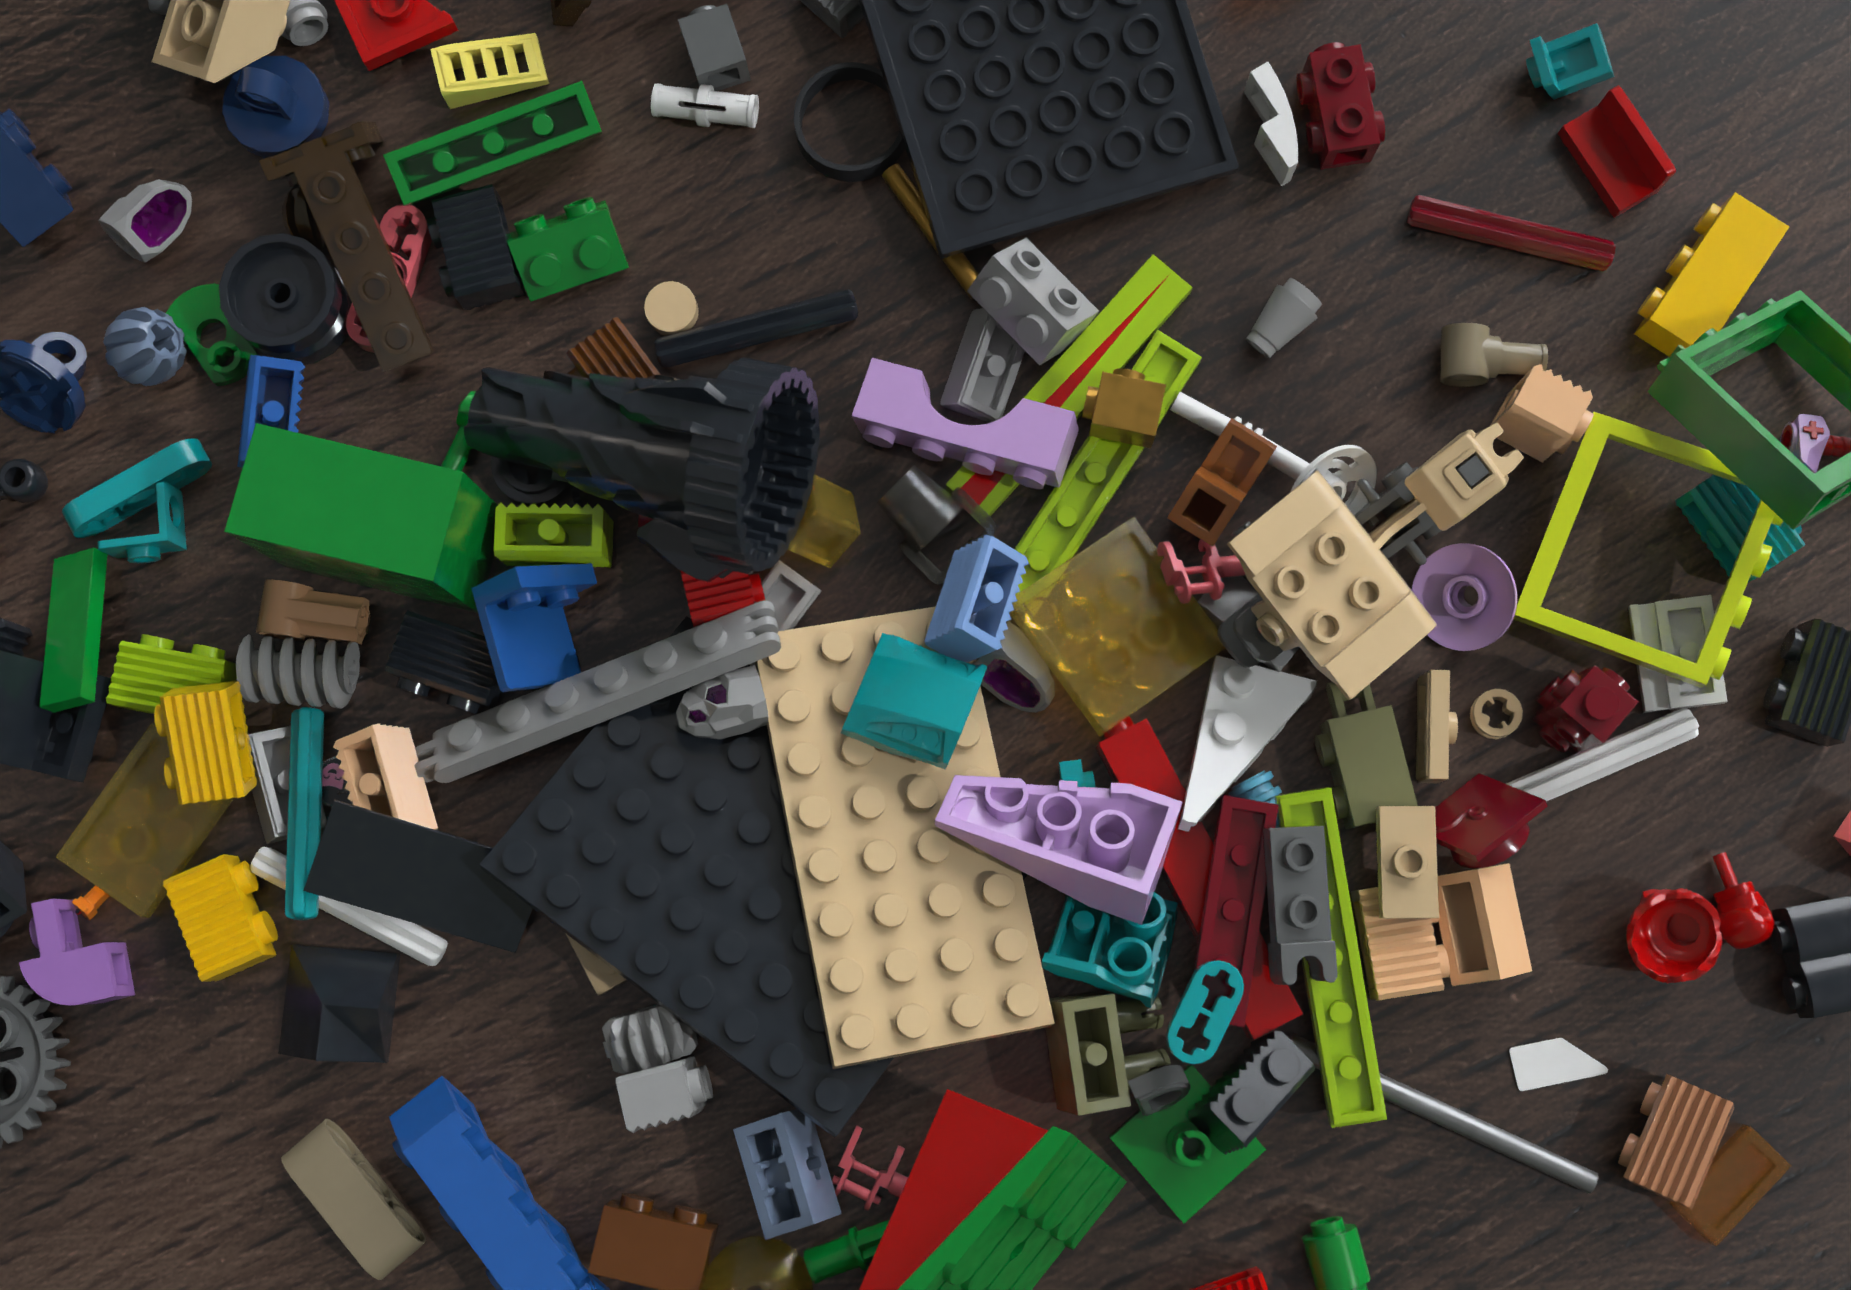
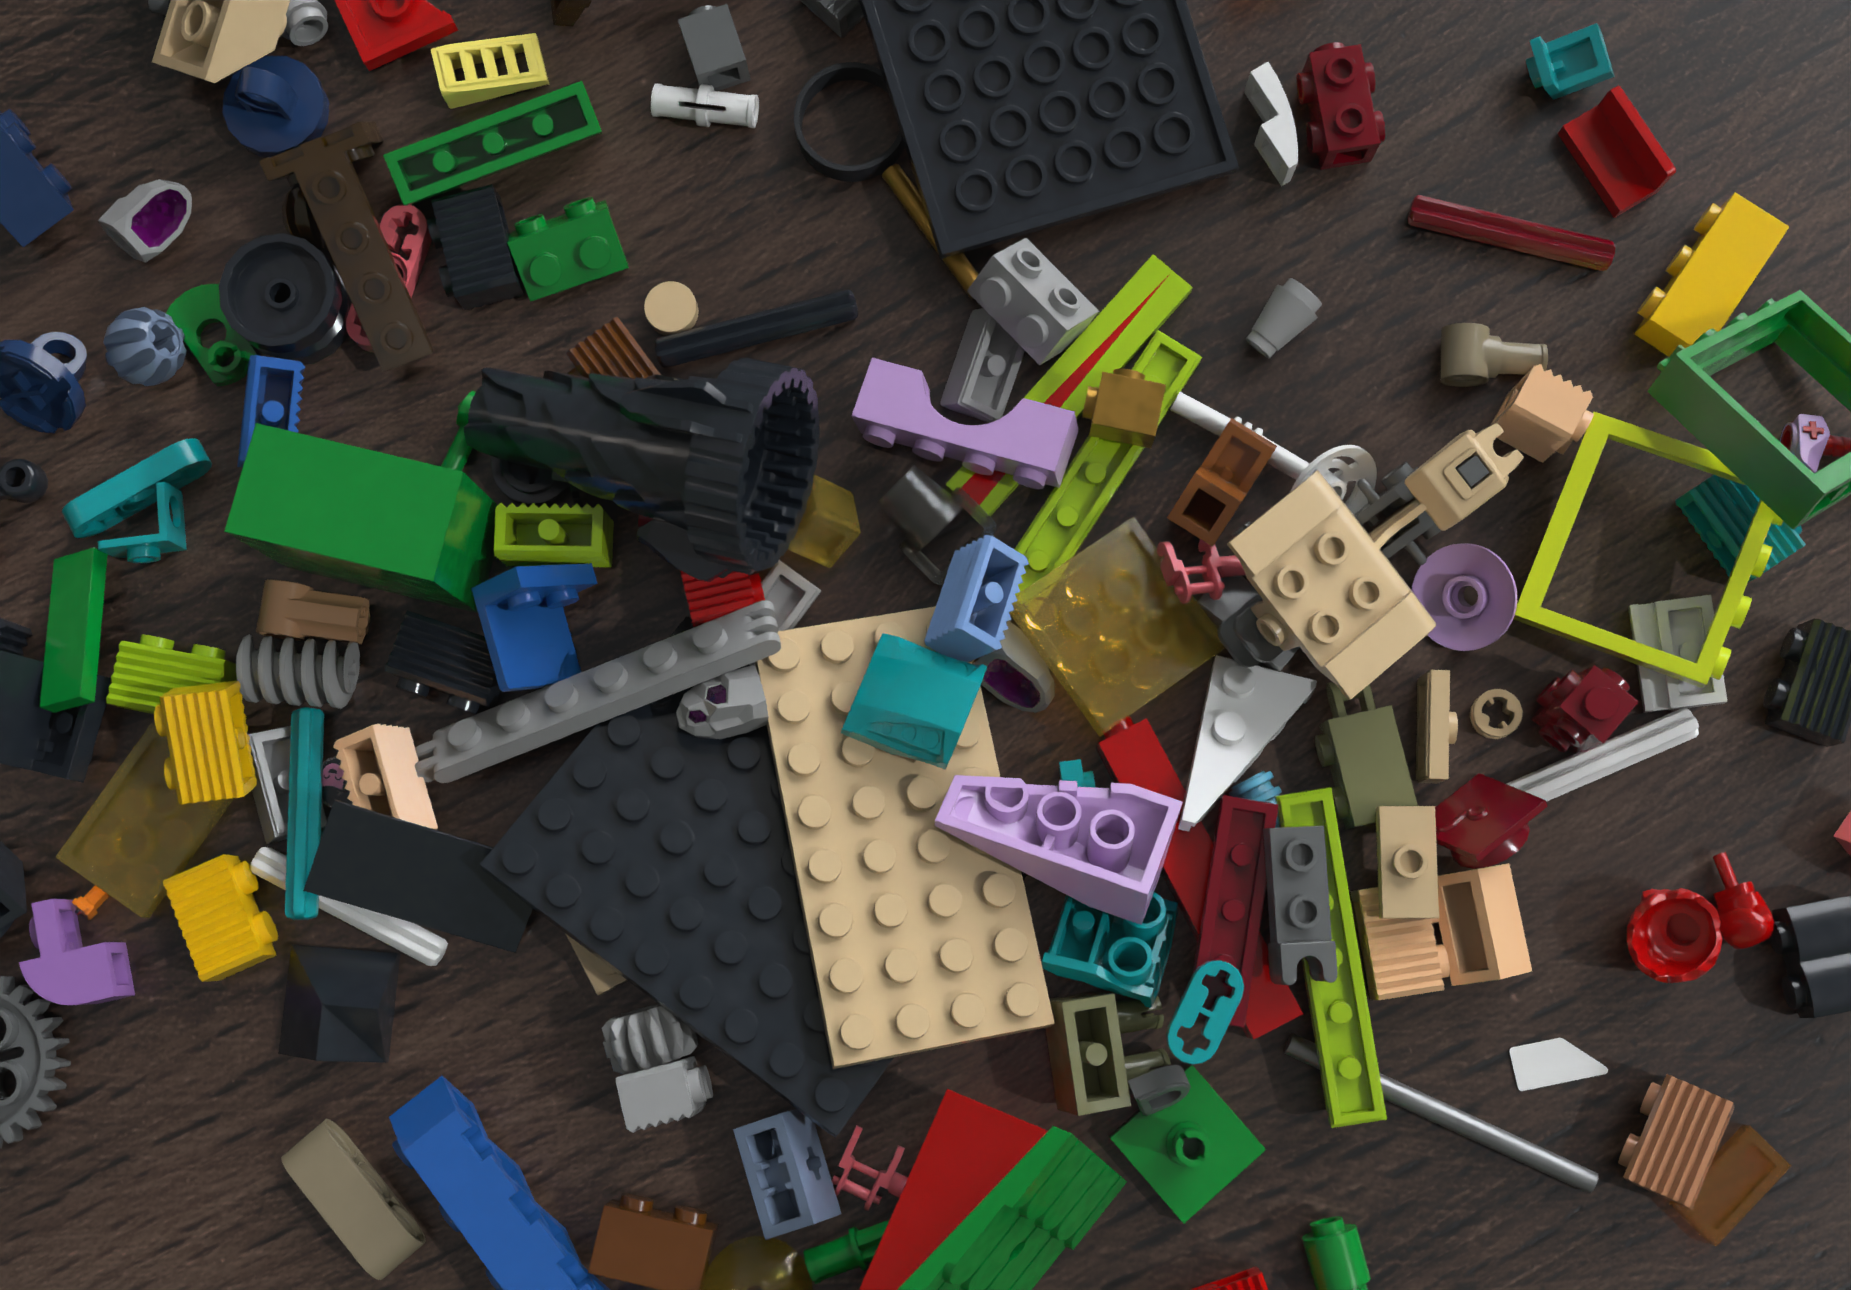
brick [1188,1031,1315,1155] -> none

